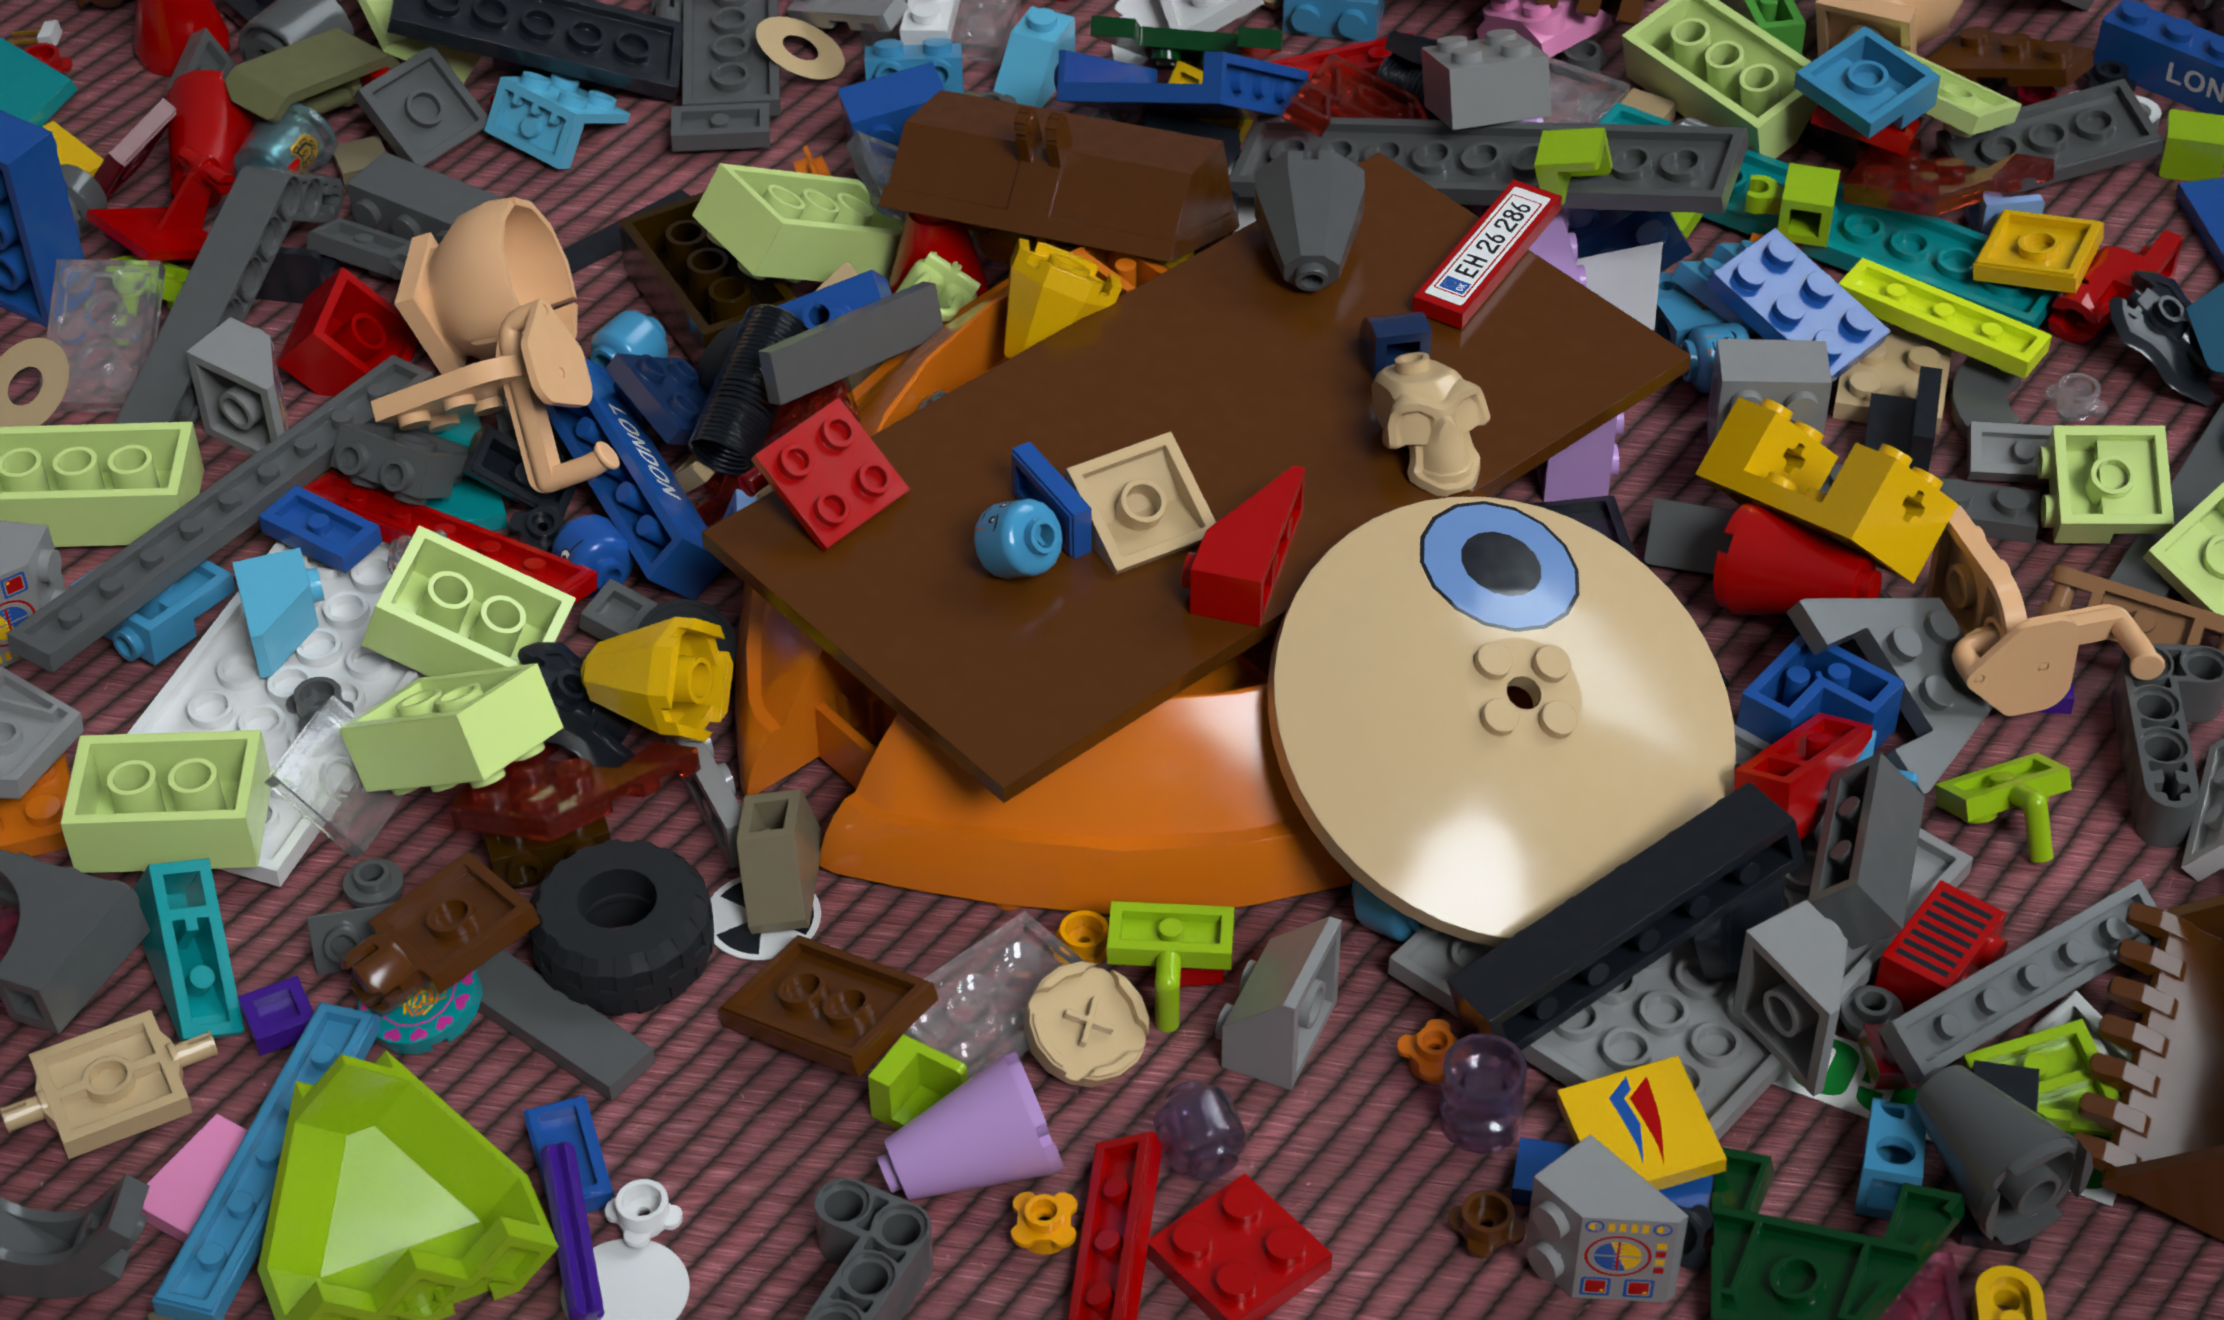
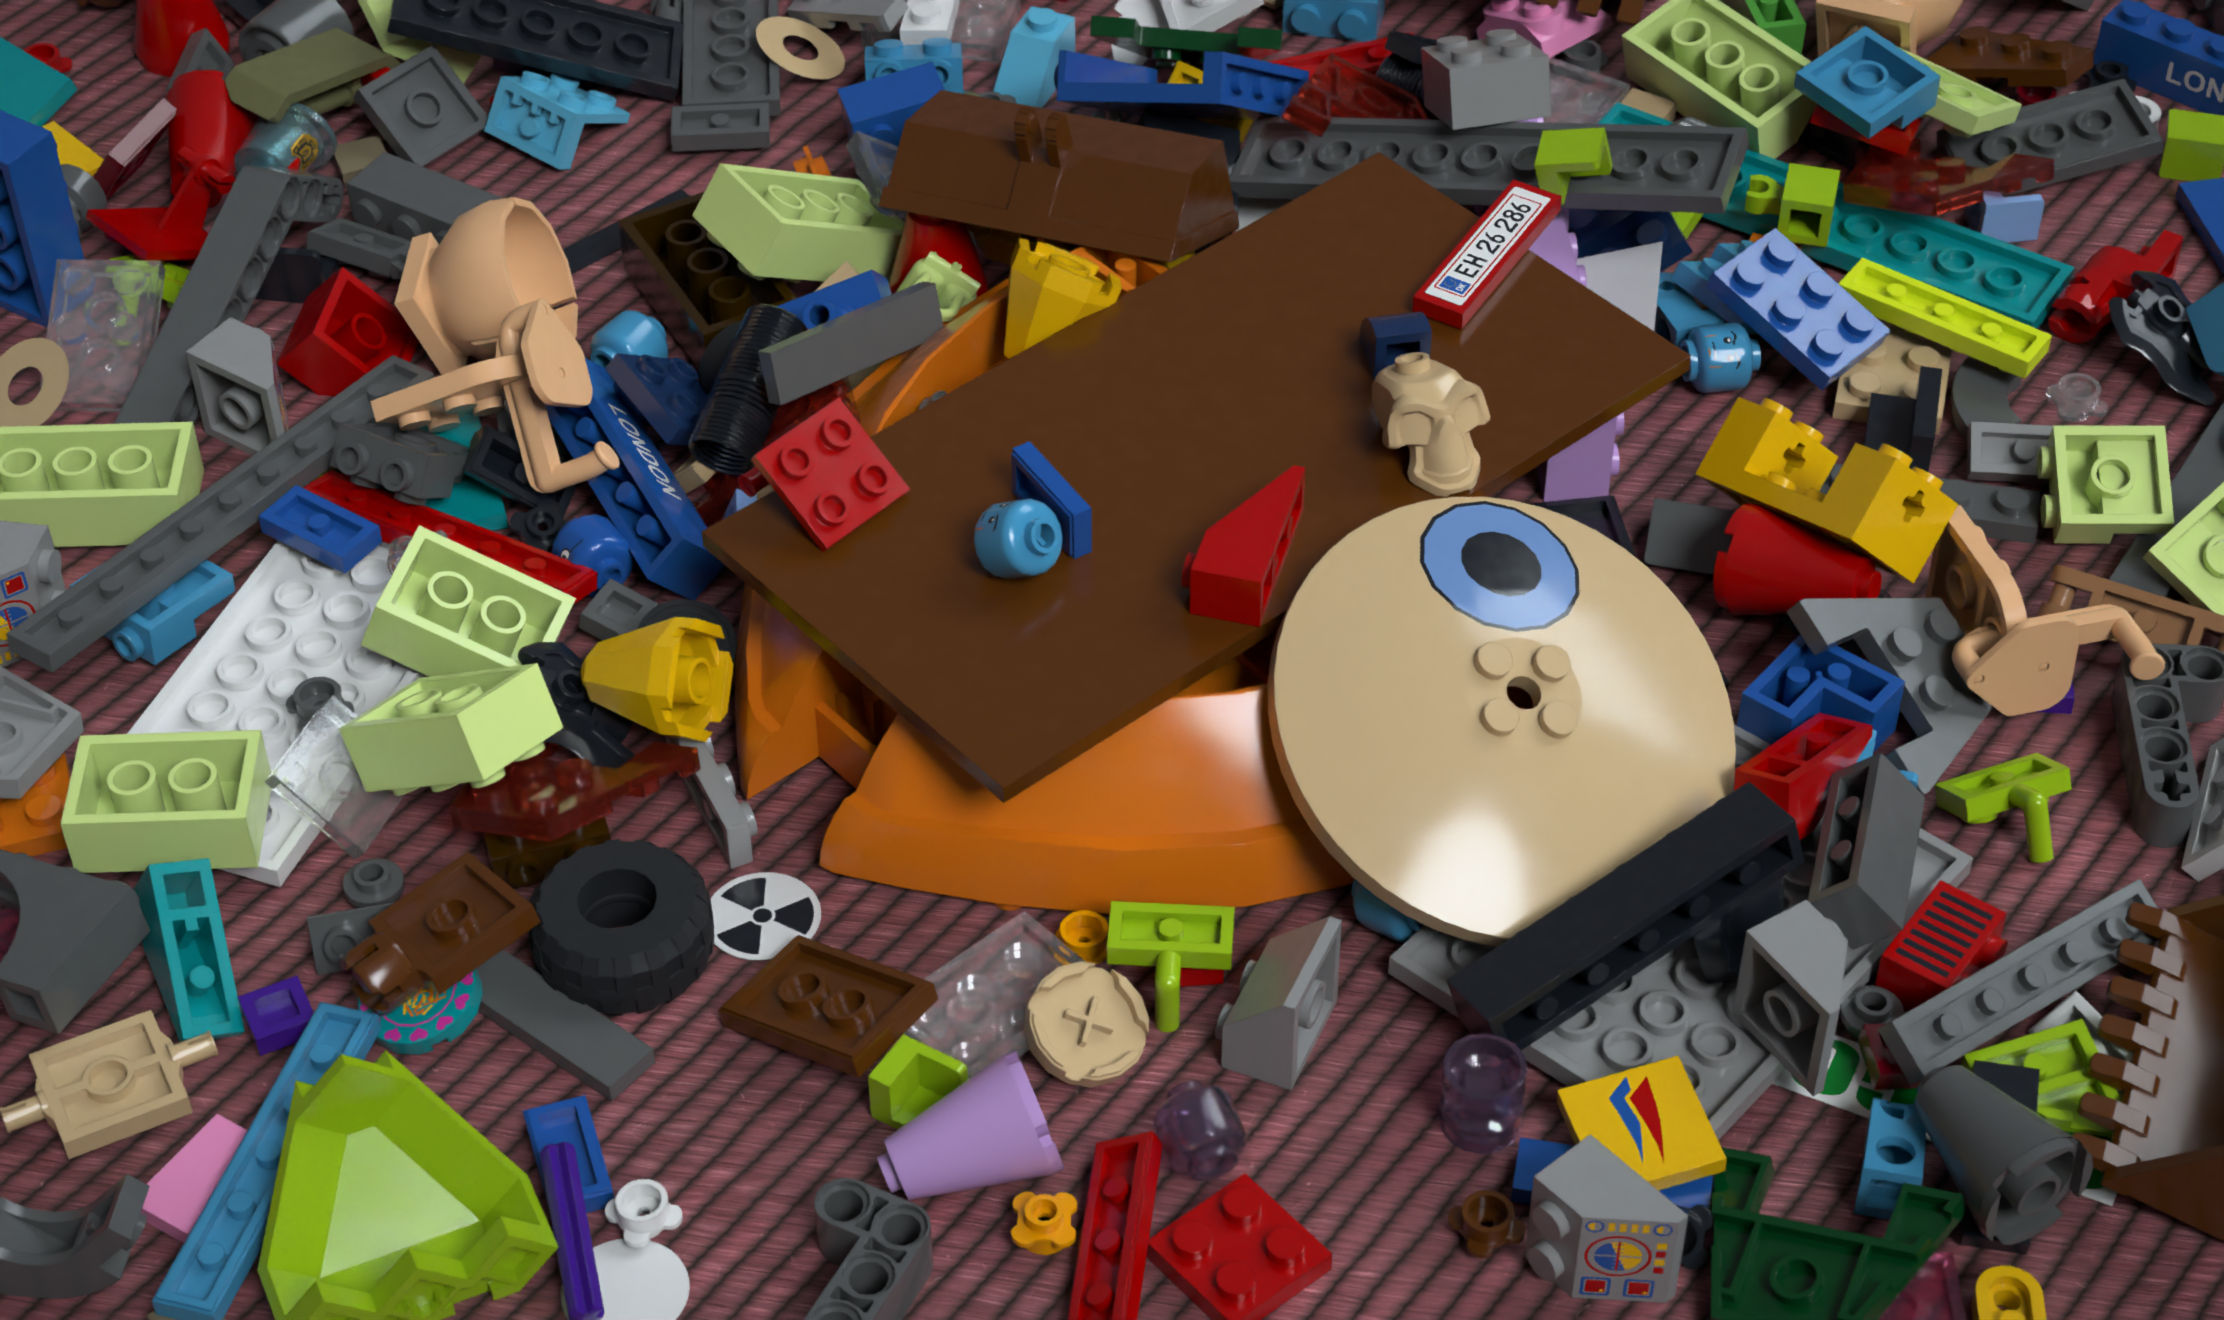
white piece [8,20,63,46] -> none
medium azure slope [232,547,325,679] -> none
dark tan slope [736,789,824,934] -> none
tan slope [1065,431,1216,575] -> none
dark grey cone [1254,150,1365,291] -> none
orange plate [1397,1019,1473,1084] -> none
light grey brick [1706,339,1832,448] -> none
yellow tile [1973,209,2104,294] -> none

